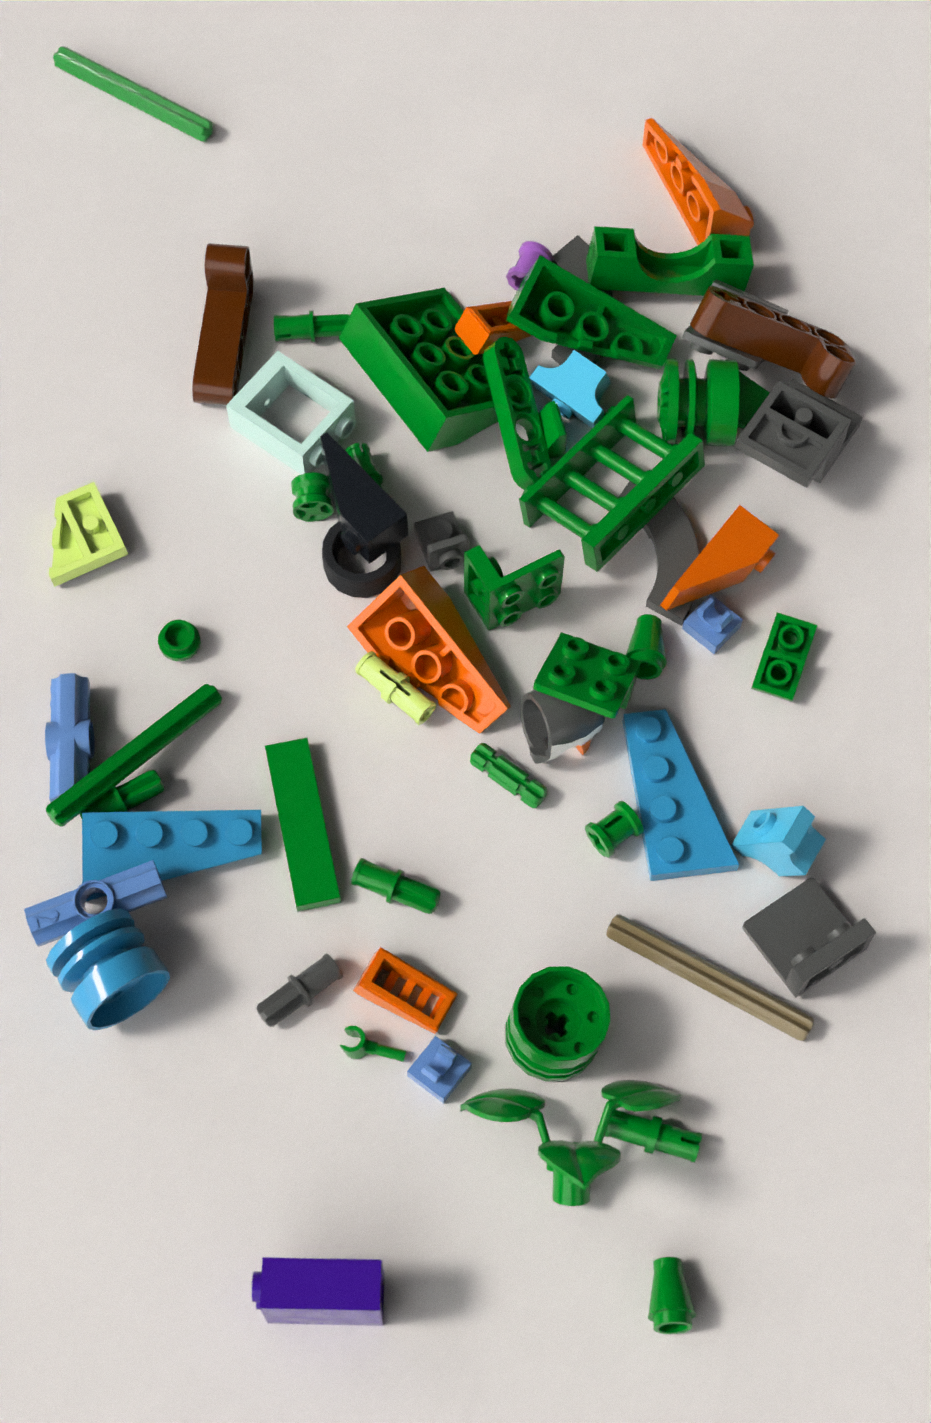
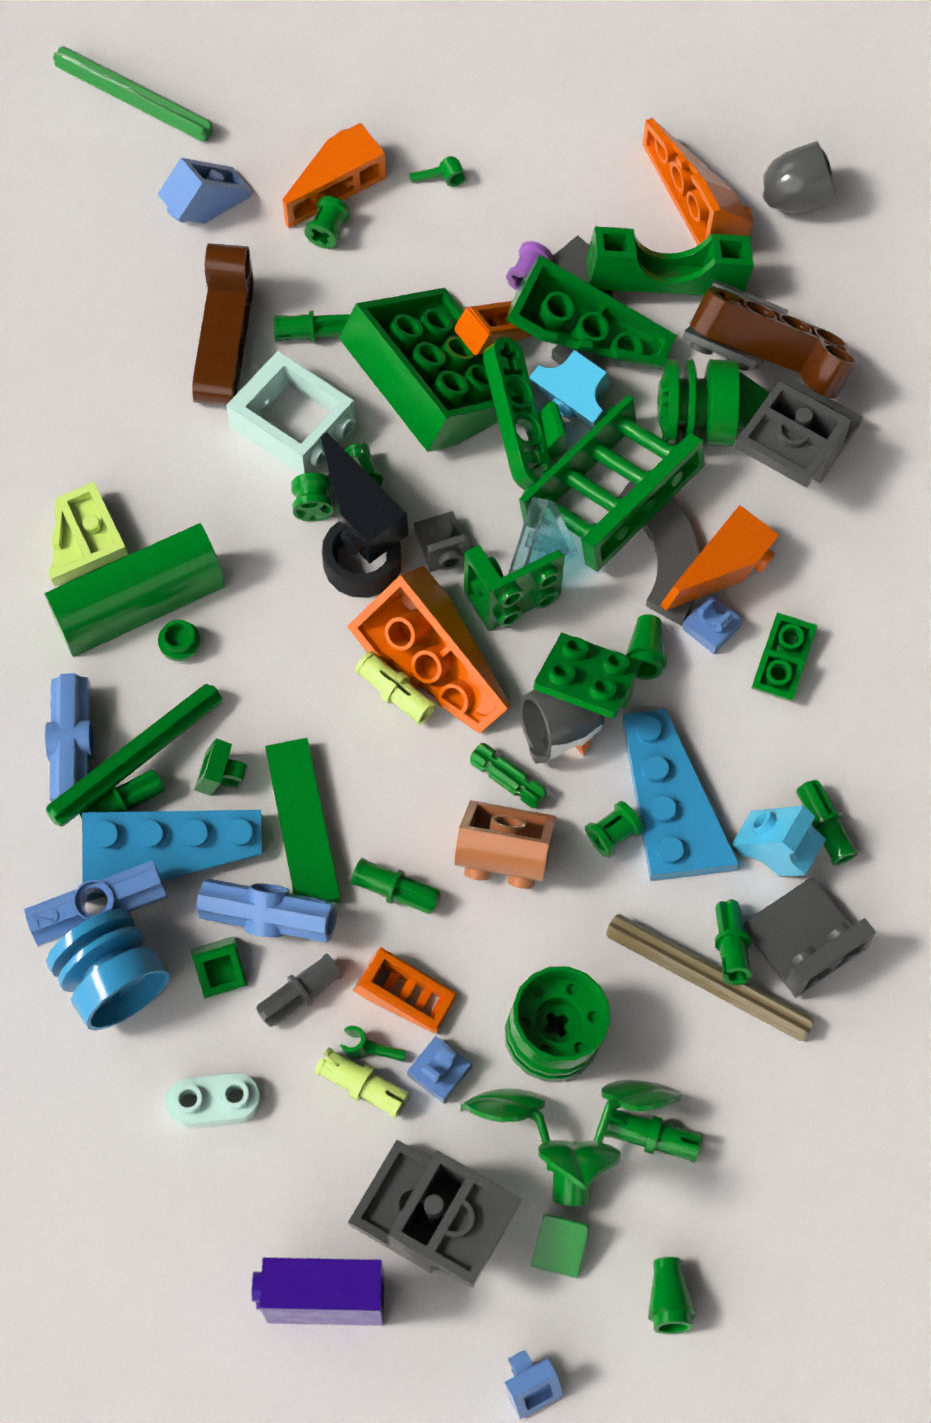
none -> green brick [44,522,225,657]
none -> medium blue slope [157,158,253,224]
none -> light aqua plate [166,1073,260,1128]
none -> green slope [191,937,248,999]
none -> green tile [194,738,247,796]
none -> medium blue piece [196,879,338,942]
none -> orange slope [282,122,386,228]
none -> green bush [304,196,350,249]
none -> yellowish green pin [315,1047,410,1118]
none -> dark grey bracket [348,1140,522,1288]
none -> green hand [409,156,465,187]
none -> nougat brick [455,800,556,889]
none -> medium blue tile [504,1349,563,1420]
none -> clear light blue slope [508,497,579,574]
none -> green slope [531,1214,590,1279]
none -> green axle [714,899,752,985]
none -> dark grey piece [762,141,837,214]
none -> green axle [796,780,858,866]

